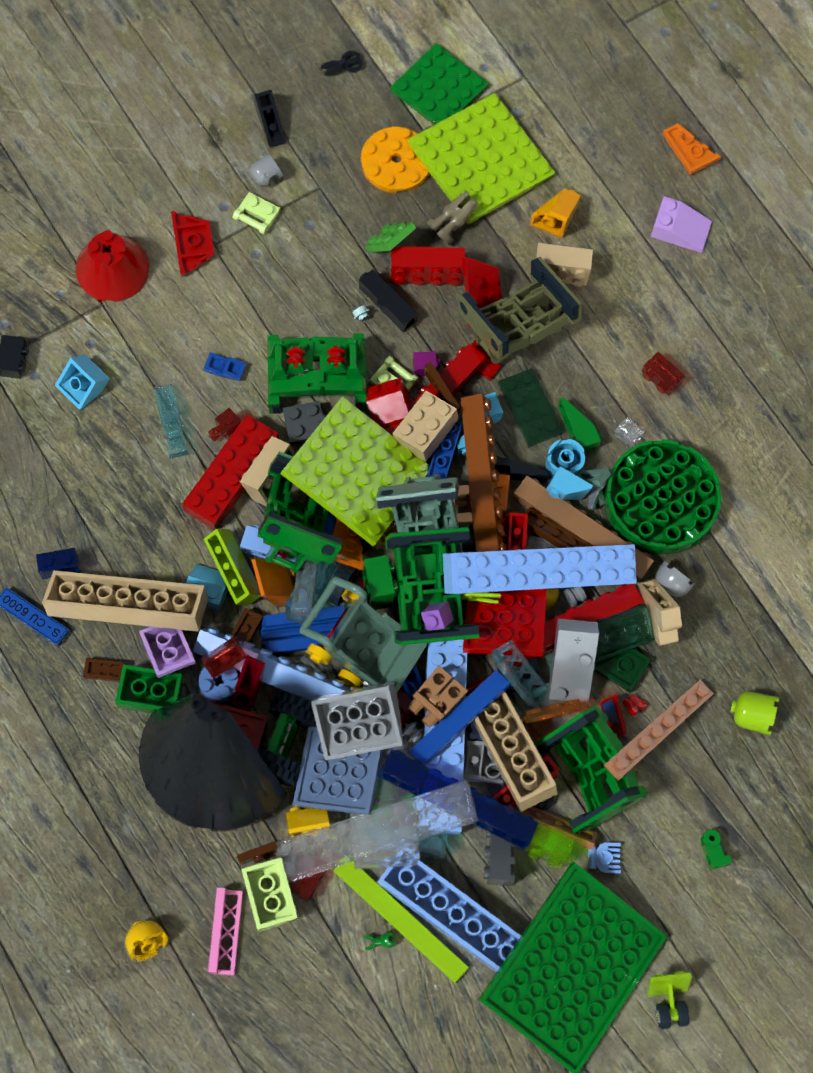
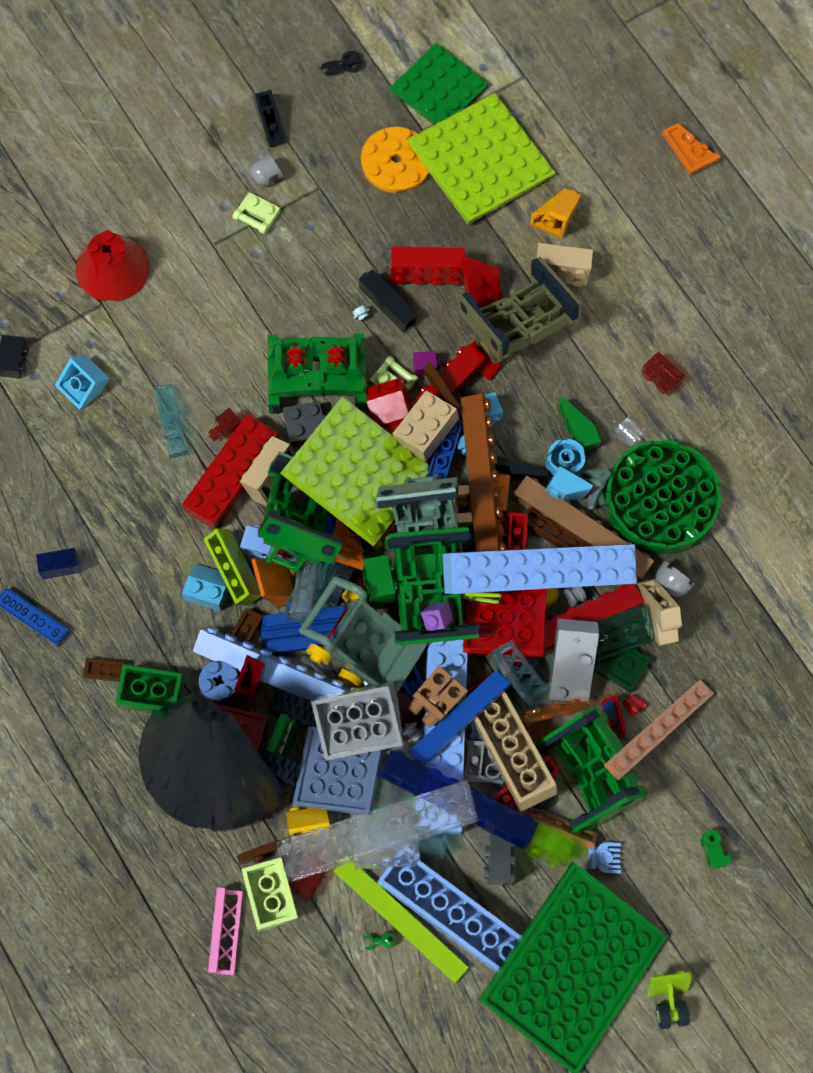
tan brick [42,570,208,632] -> none
yellow cylinder [125,920,168,961] -> none
lavender slope [139,627,195,678] -> none
red wing [171,211,215,277] -> none
clear red brick [201,636,247,679] -> none
blue slope [203,352,246,381] -> none
bright green plate [364,222,416,252] -> none
dark tan piece [426,191,479,245] -> none
clear green plate [498,368,563,448] -> none
lavender slope [650,196,712,253] -> none
lime cylinder [730,691,779,736] -> none

